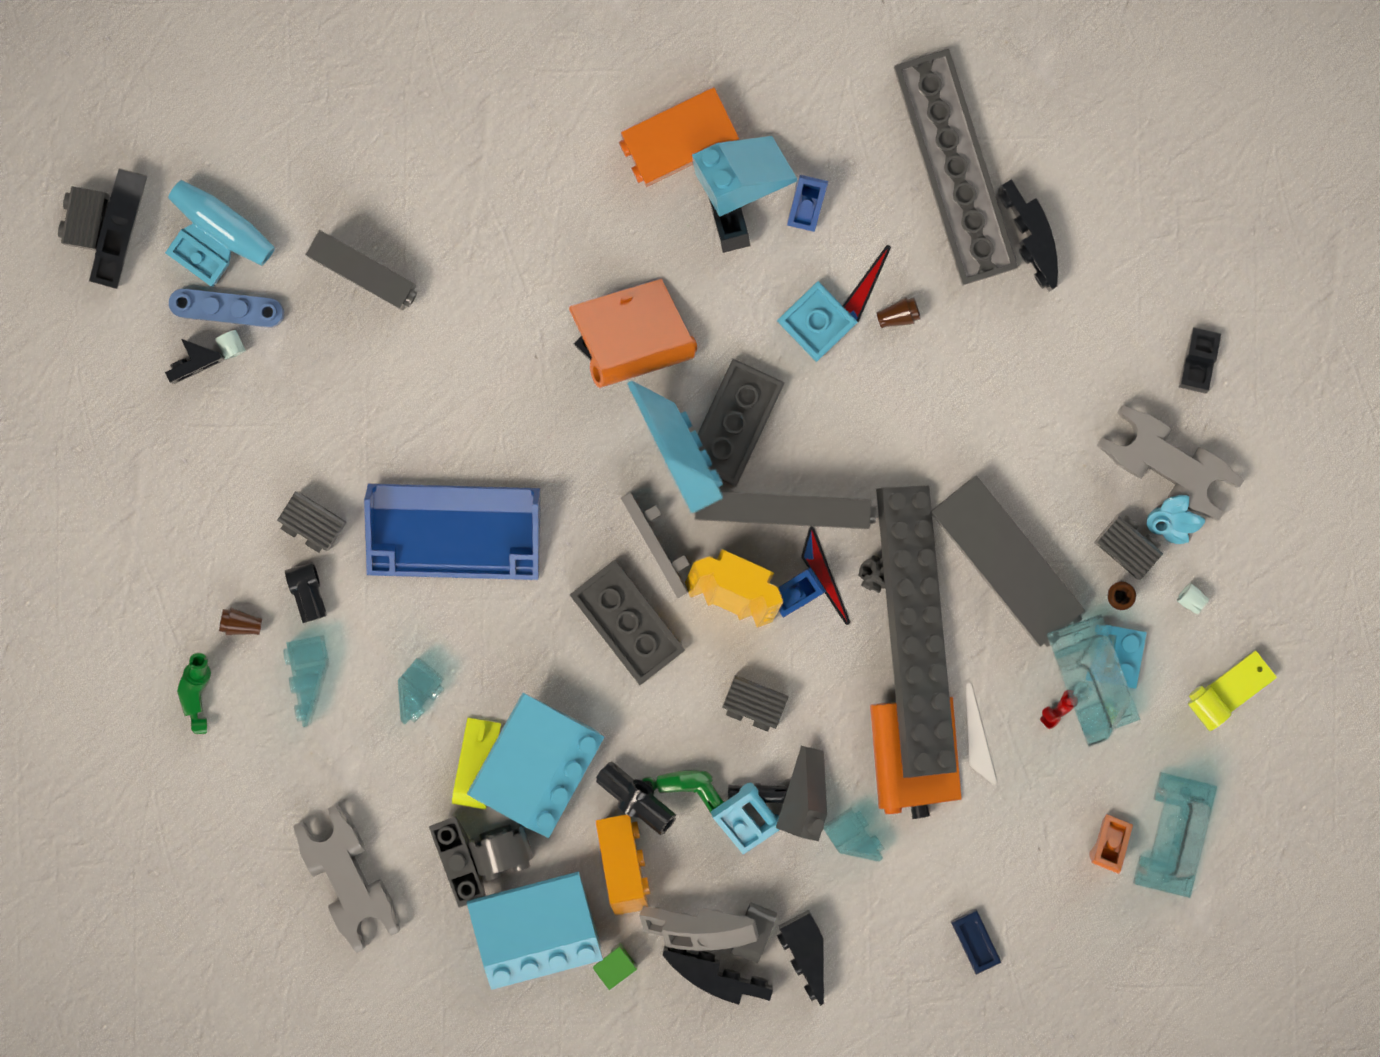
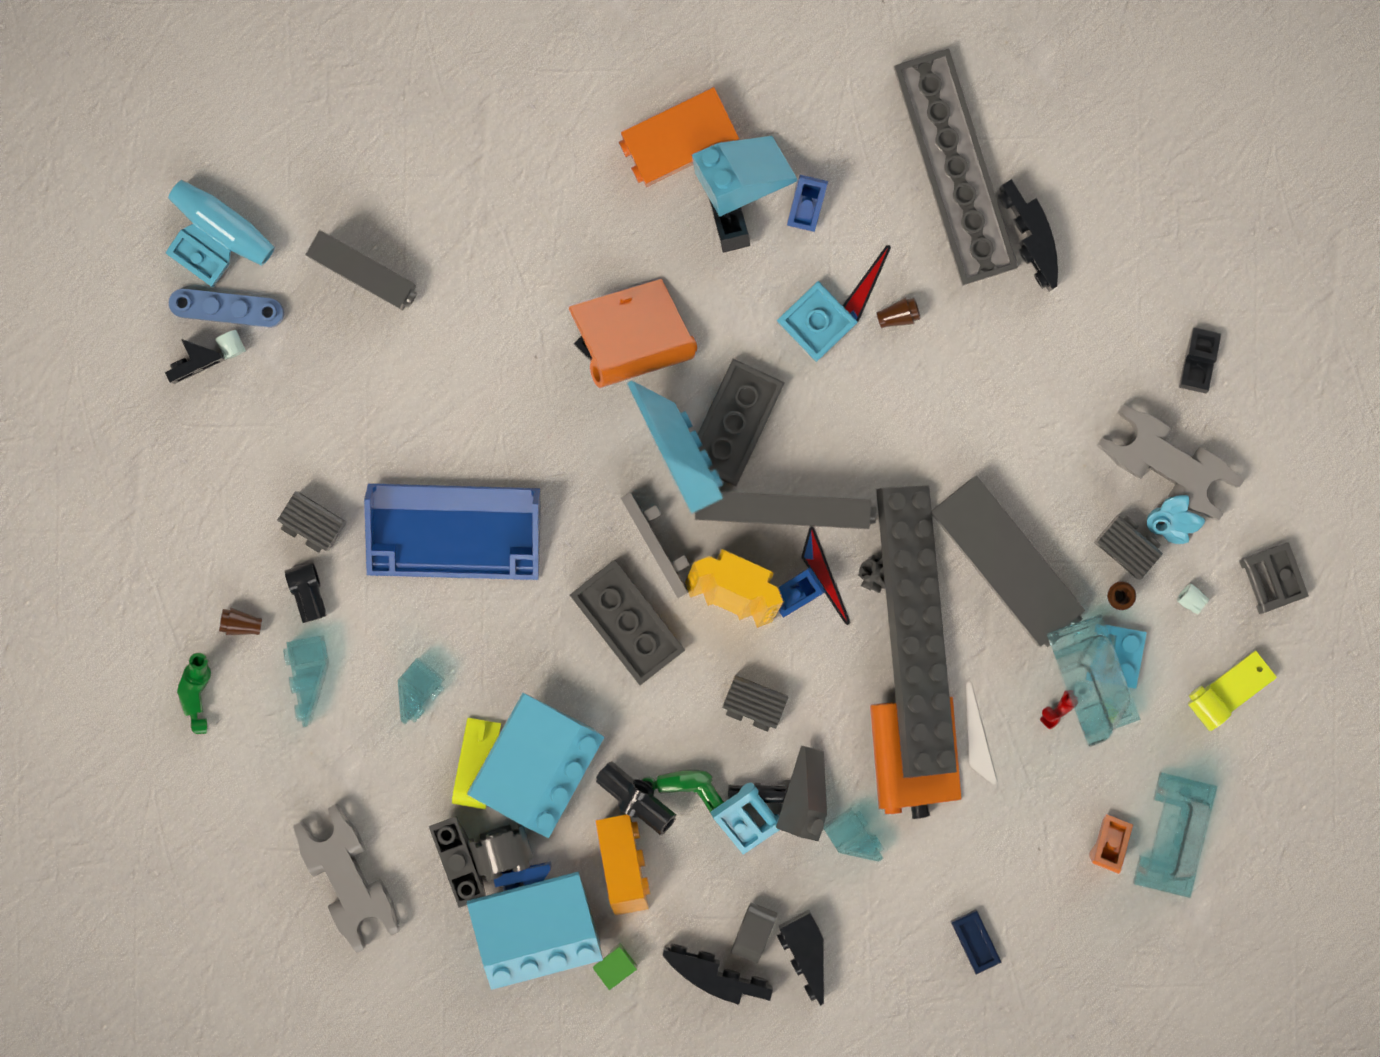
dark grey brick [58,186,110,251] -> none
black slope [89,168,147,289] -> none
light grey slope [639,906,759,951] -> none
none -> blue slope [494,861,552,891]
none -> dark grey plate [1239,542,1309,614]

